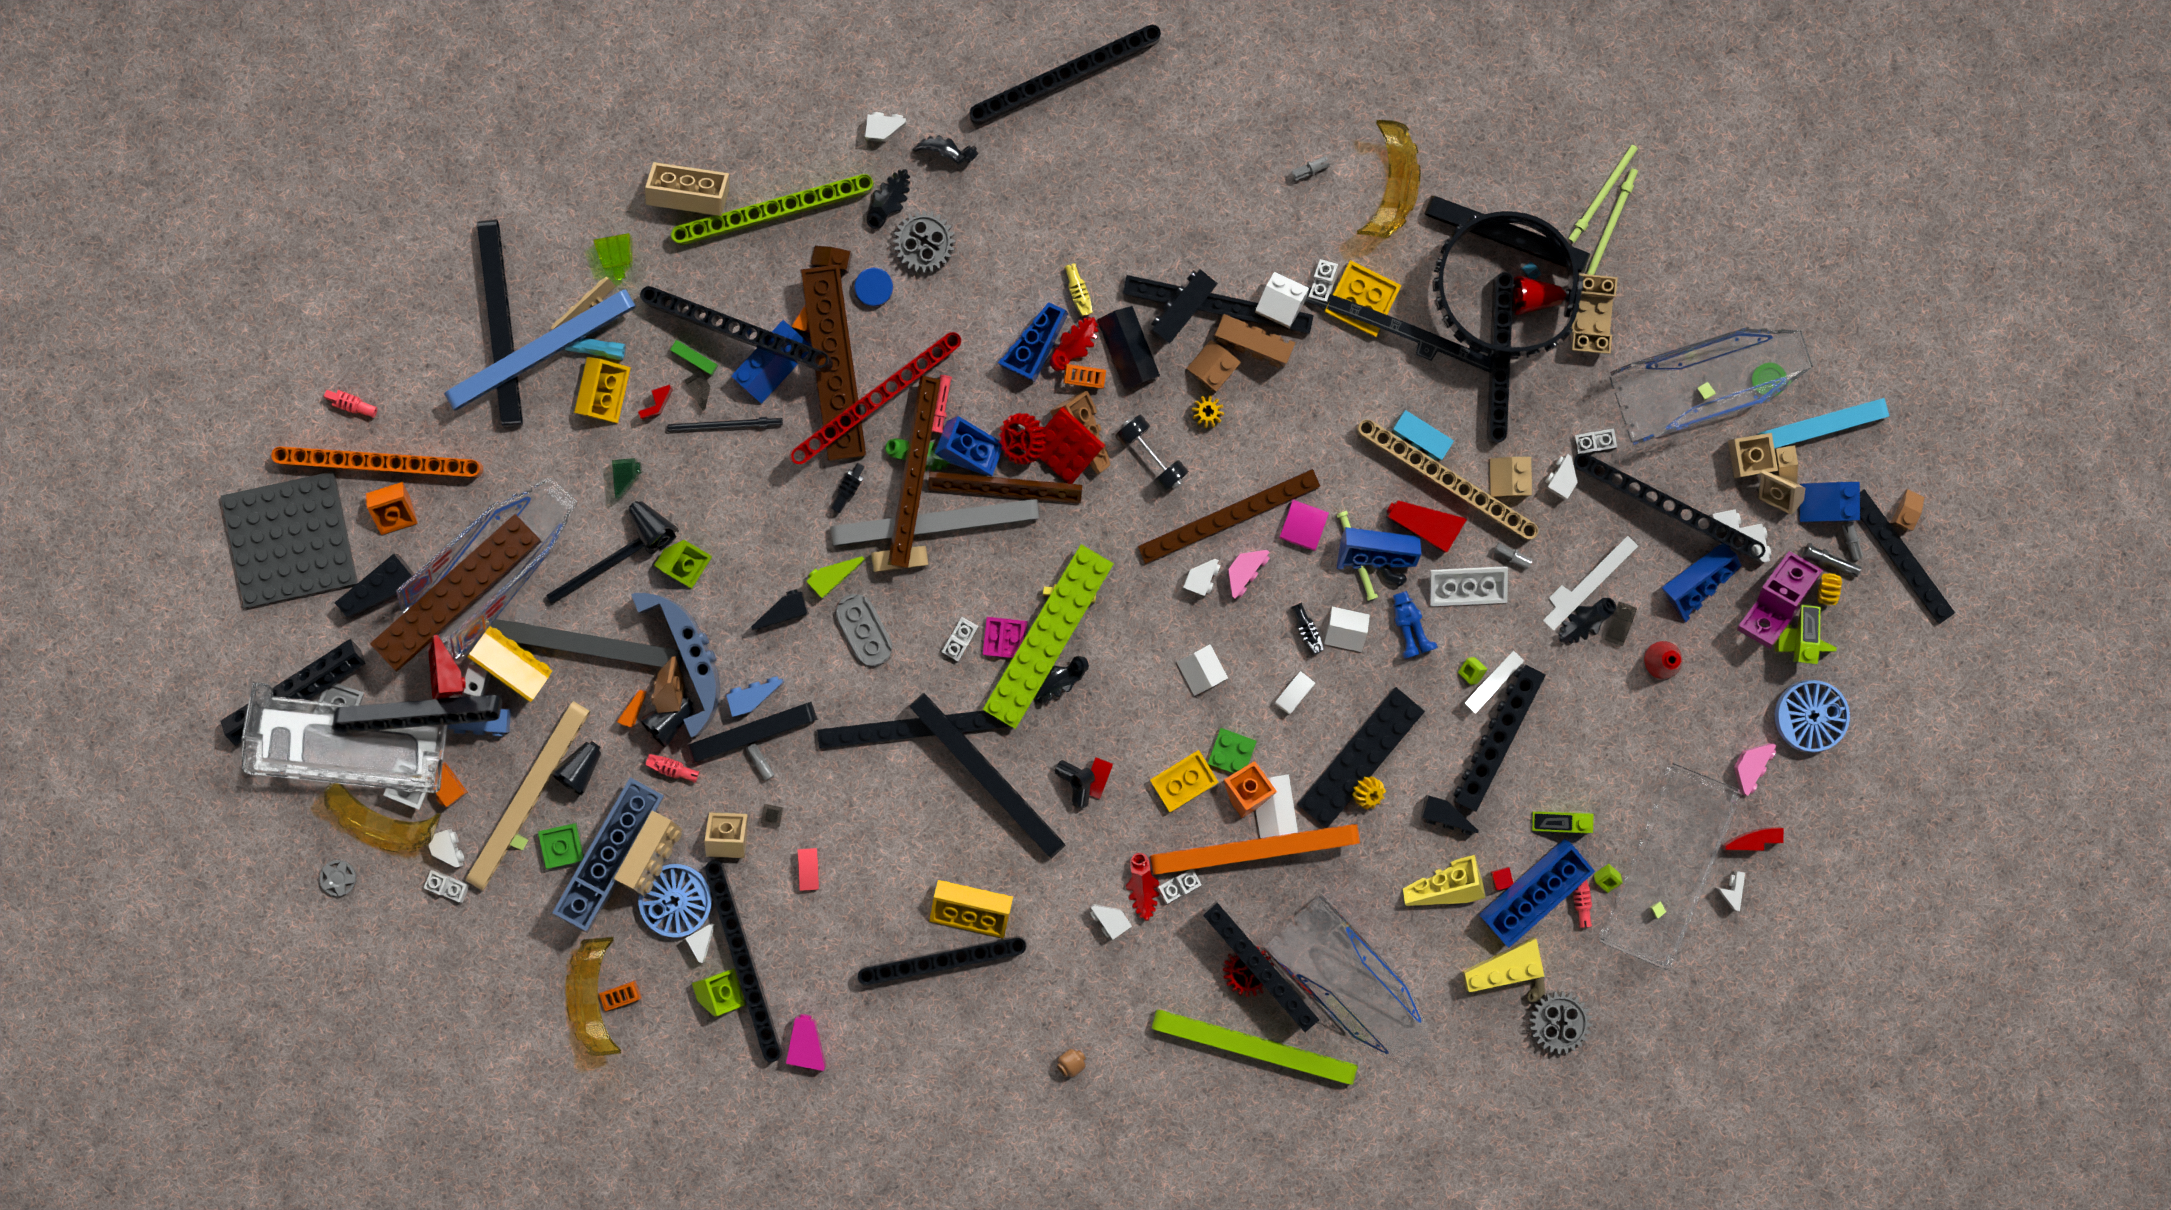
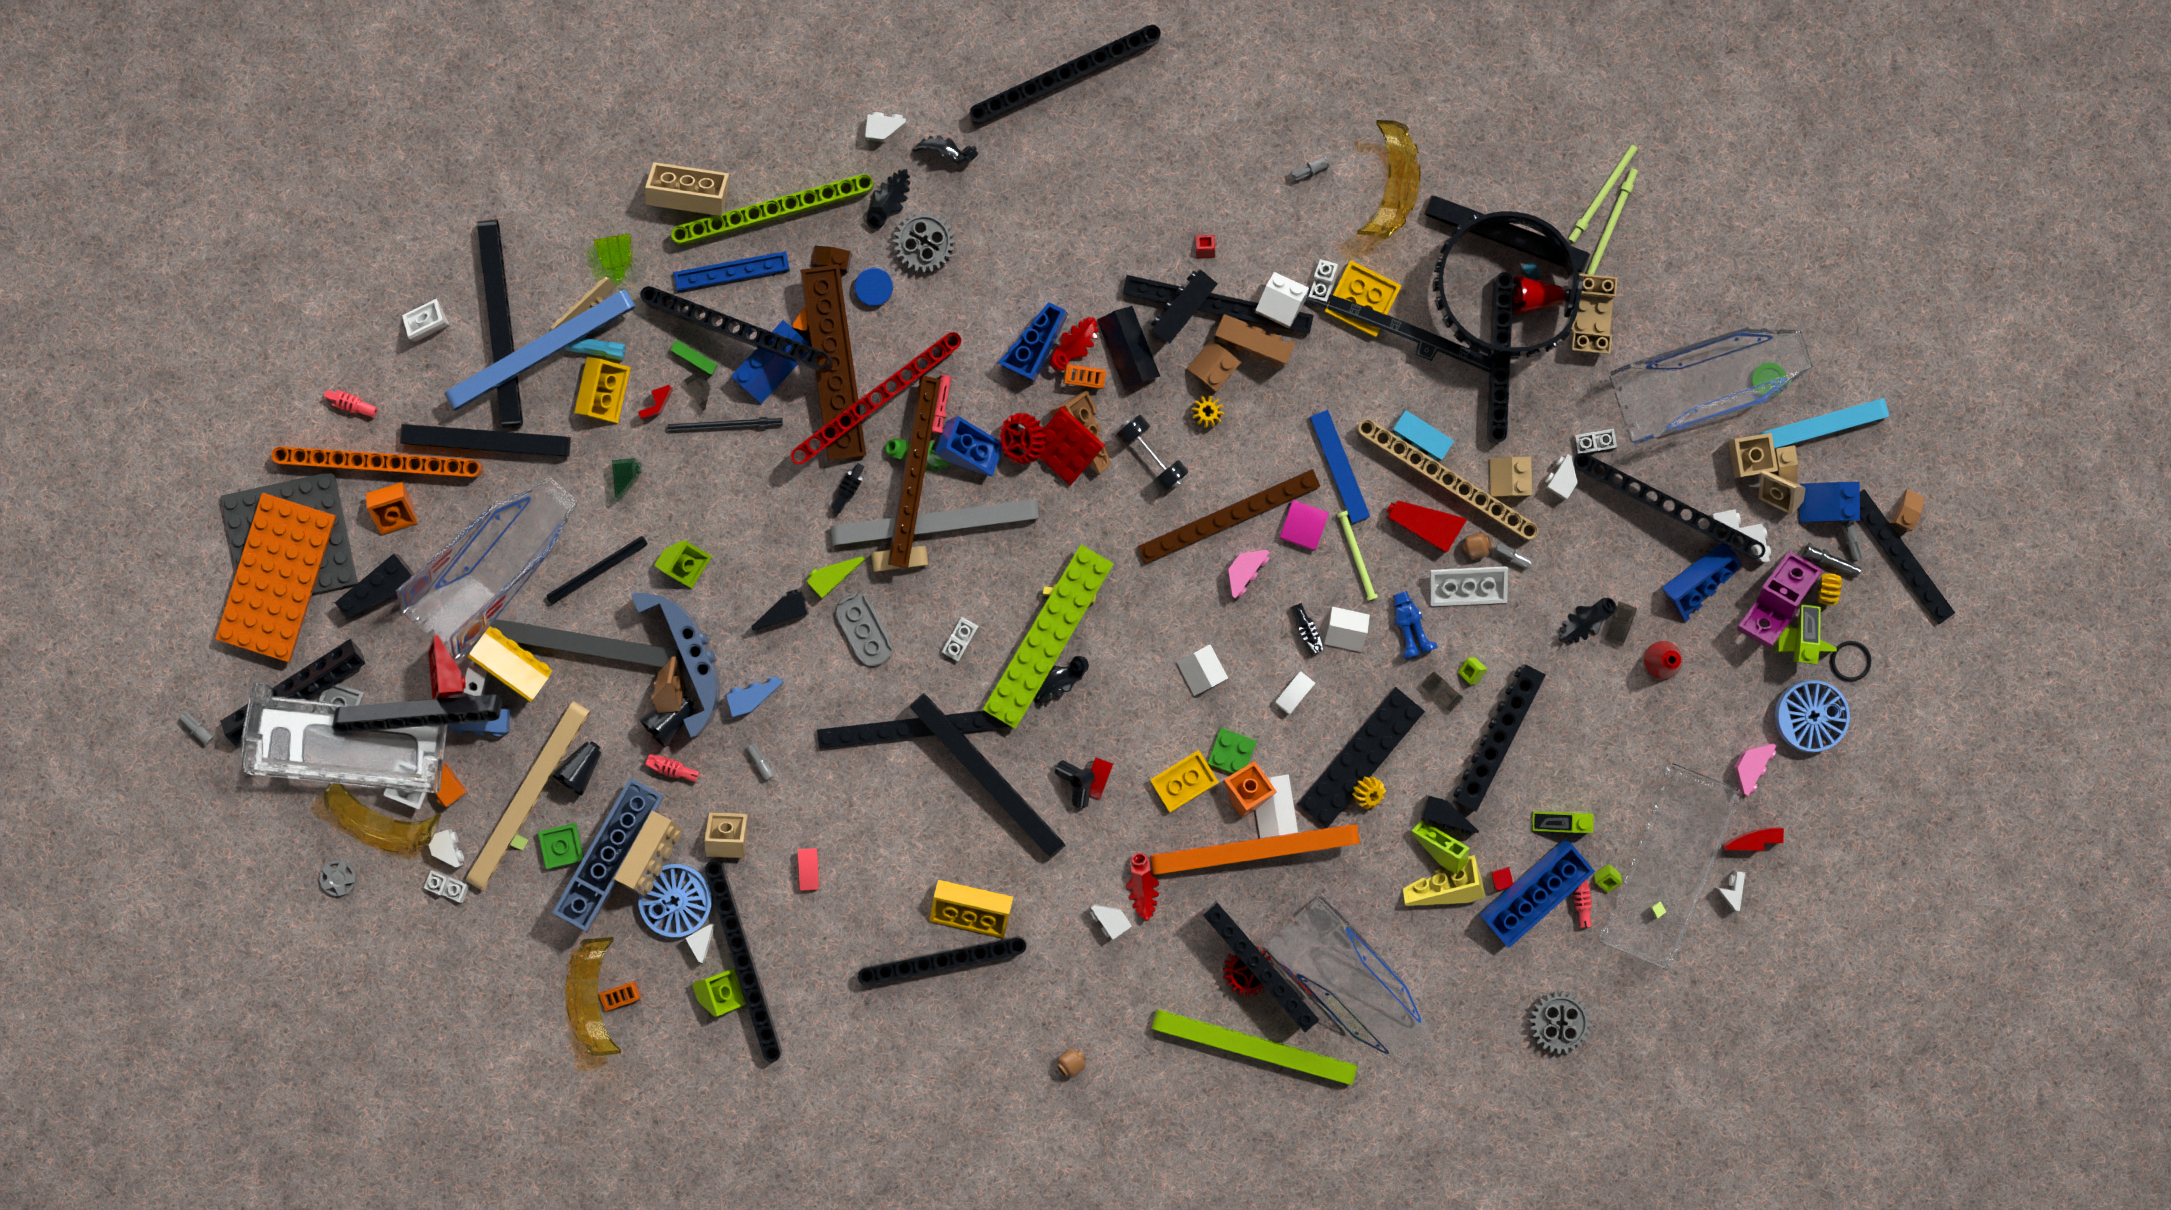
reddish brown plate [370,514,542,672] -> none
orange slope [617,690,647,727] -> none
black cone [628,501,679,554] -> none
black beam [687,701,818,763] -> none
clear smoke plate [761,804,784,826] -> none
dark pink slope [786,1014,826,1071] -> none
reddish brown plate [928,471,1082,503] -> none
dark pink slope [983,617,1028,658] -> none
light yellow hinge [1064,263,1093,317] -> none
white slope [1157,869,1202,904] -> none
white slope [1183,559,1220,596] -> none
blue wedge [1337,527,1422,569] -> none
black arm [1379,565,1407,586] -> none
light yellow wedge [1462,937,1545,992] -> none
white sticker [1465,536,1638,714] -> none
dark tan arm [1527,977,1545,1003] -> none
yellowish green piece [1698,382,1716,400] -> none
none -> light grey axle [179,712,214,746]
none -> orange plate [215,493,337,662]
none -> black beam [400,424,571,457]
none -> white slope [402,299,450,342]
none -> blue tile [673,251,790,292]
none -> red slope [1195,235,1215,259]
none -> blue tile [1310,410,1370,523]
none -> lime slope [1411,820,1470,874]
none -> clear smoke slope [1421,671,1464,712]
none -> medium nougat head [1462,532,1492,560]
none -> black tyre [1831,641,1872,681]

